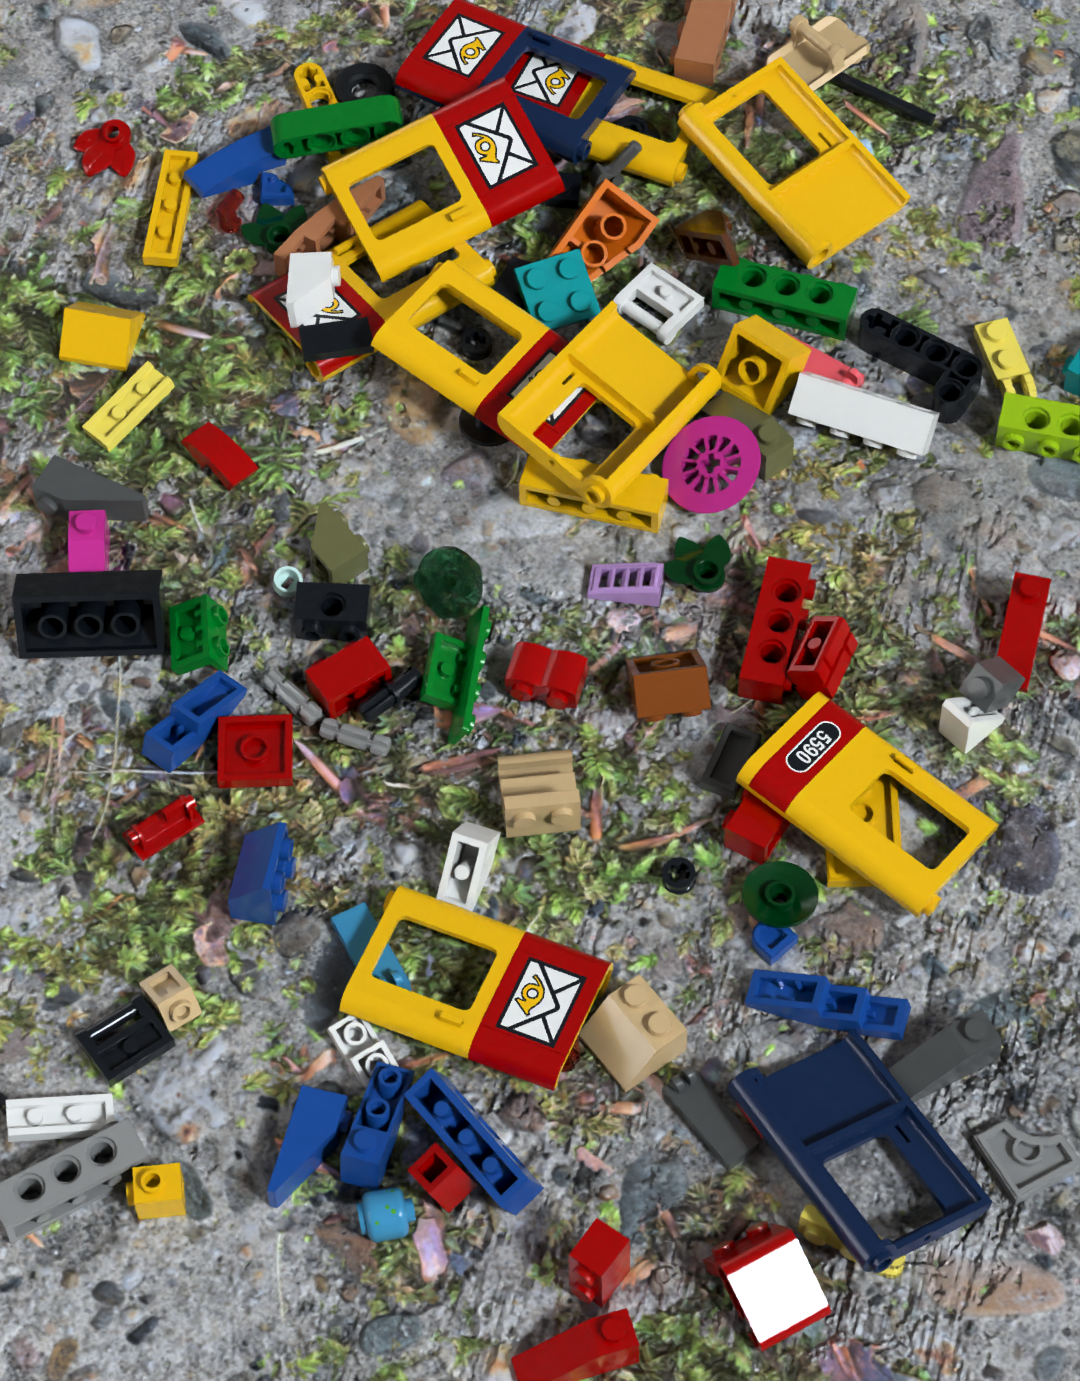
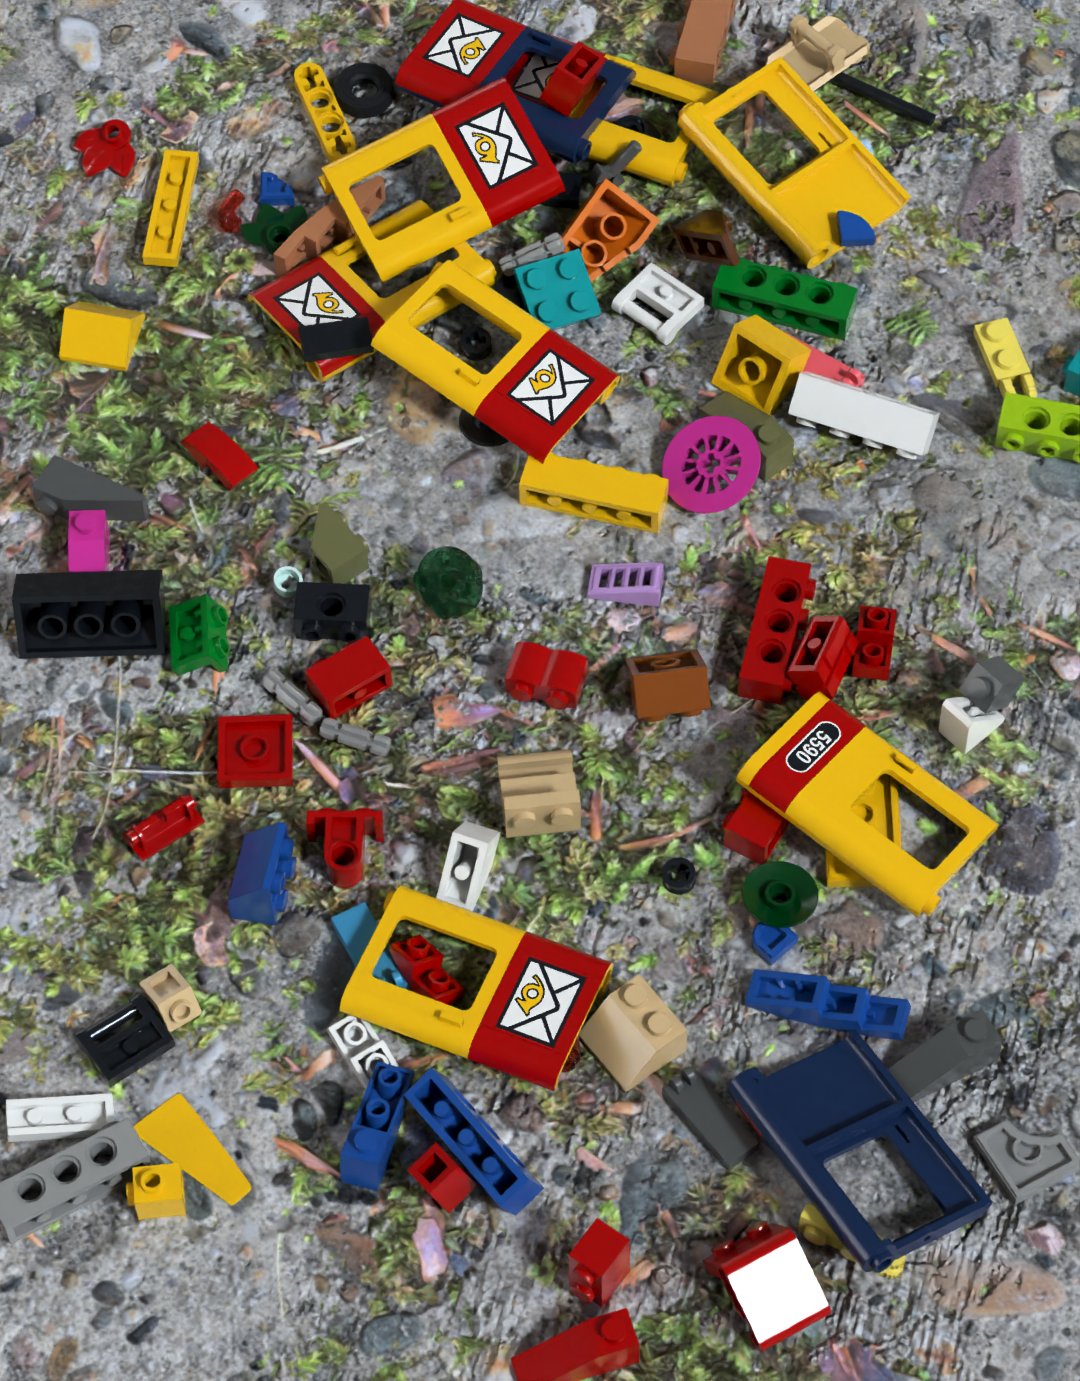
light yellow hinge [82,361,175,452] -> none
blue slope [142,670,247,773] -> none
blue slope [183,126,287,198] -> none
blue slope [267,1085,354,1208] -> none
green beam [270,95,405,159] -> none
white slope [286,251,341,328] -> none
black axle [356,666,423,722] -> none
dark azure head [356,1186,416,1243] -> none
green bracket [419,605,492,745] -> none
yellow piece [497,301,722,509] -> none
dark green plate [664,534,731,593] -> none
dark grey tile [700,722,762,800] -> none
black beam [858,308,983,424] -> none
red slope [997,572,1051,693] -> none
none -> yellow sticker [133,1093,252,1206]
none -> red pin [306,808,384,889]
none -> red slope [389,934,465,1005]
none -> light grey axle [499,232,565,277]
none -> red brick [539,41,607,116]
none -> blue tile [836,211,876,246]
none -> red slope [852,605,897,681]

